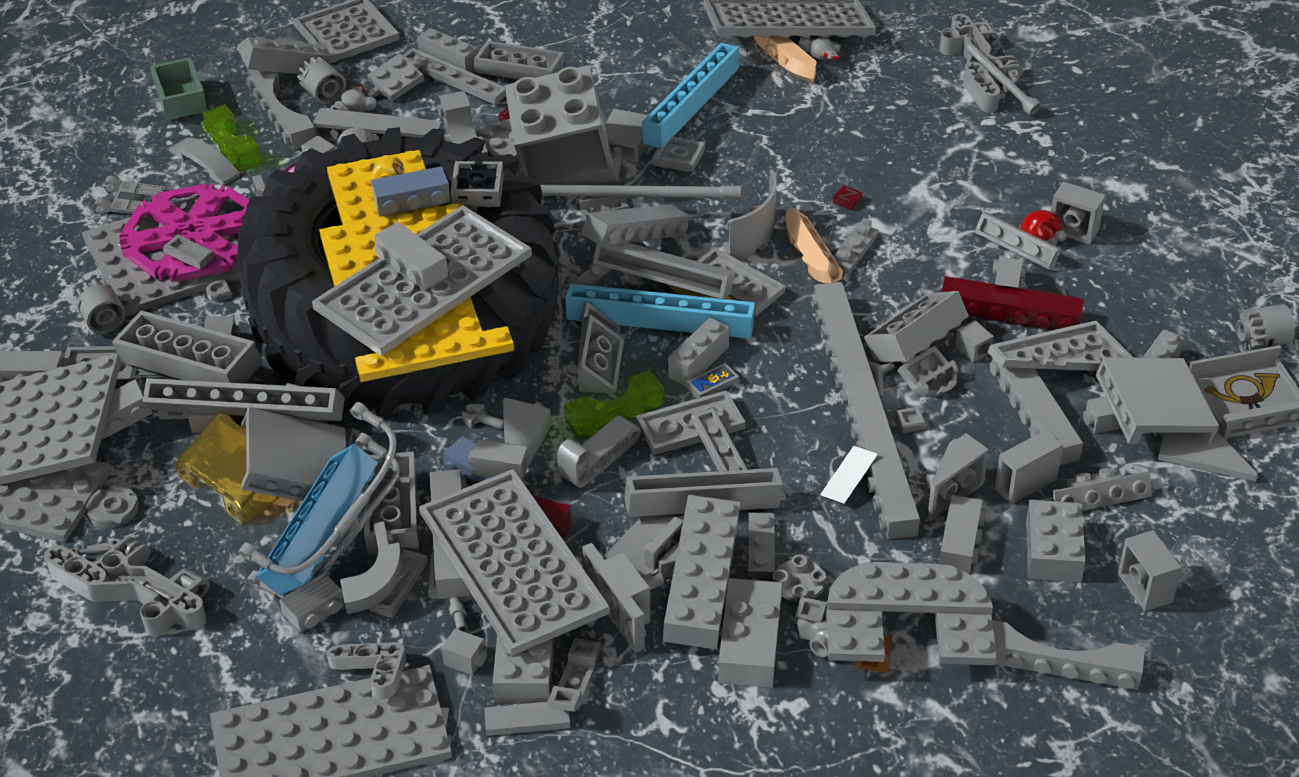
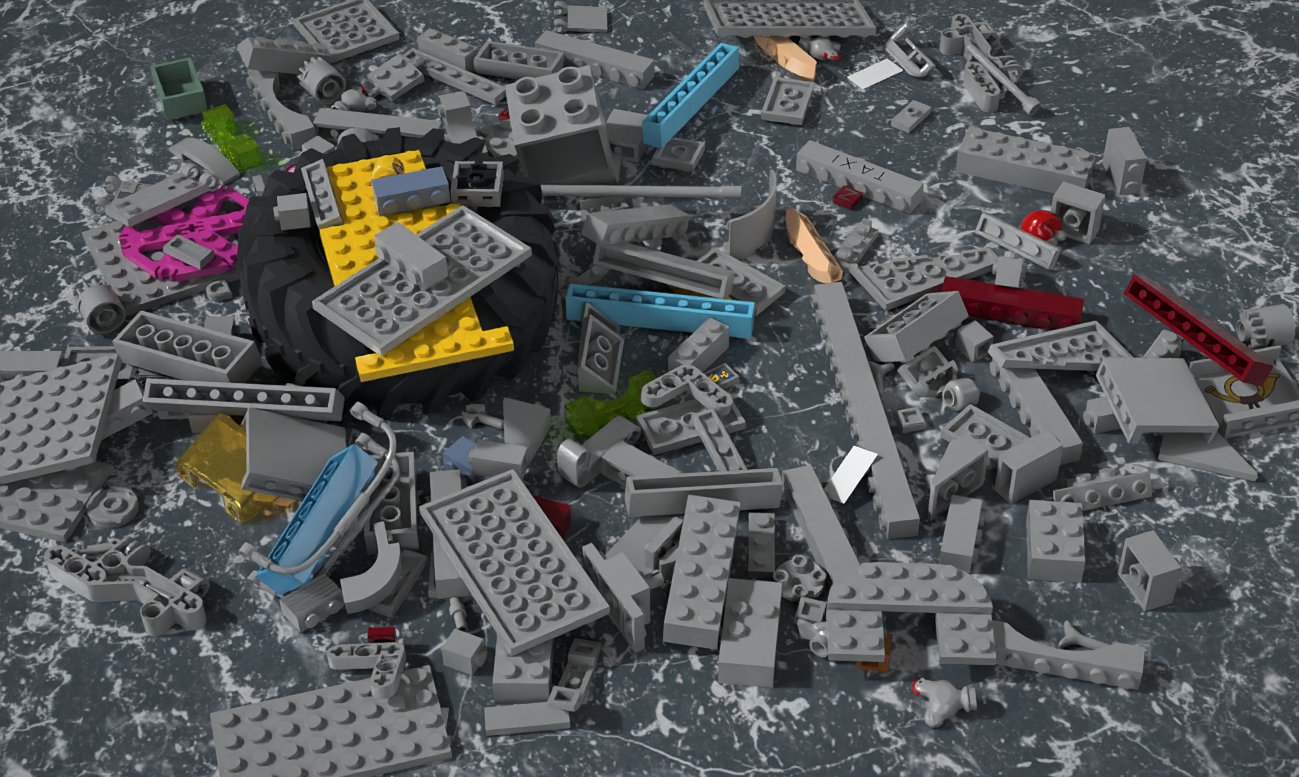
none -> light grey hinge [104,163,220,227]
none -> light grey brick [273,193,311,230]
none -> light grey plate [301,159,343,229]
none -> dark red tile [367,627,398,643]
none -> light grey brick [535,30,654,90]
none -> light grey flag [554,1,607,34]
none -> light grey brick [601,440,680,487]
none -> light grey beam [641,364,733,416]
none -> light grey plate [761,77,815,125]
none -> light grey brick [782,465,860,591]
none -> light grey brick [796,140,924,214]
none -> white sticker [847,59,903,89]
none -> light grey wing [849,248,999,311]
none -> light grey piece [885,20,936,78]
none -> light grey plate [891,100,931,133]
none -> light grey animal [911,677,977,728]
none -> light grey plate [940,404,1030,469]
none -> light grey head [942,378,980,412]
none -> light grey brick [956,127,1096,194]
none -> light grey piece [1059,621,1109,650]
none -> light grey brick [1102,127,1147,195]
none -> dark red brick [1124,274,1274,387]

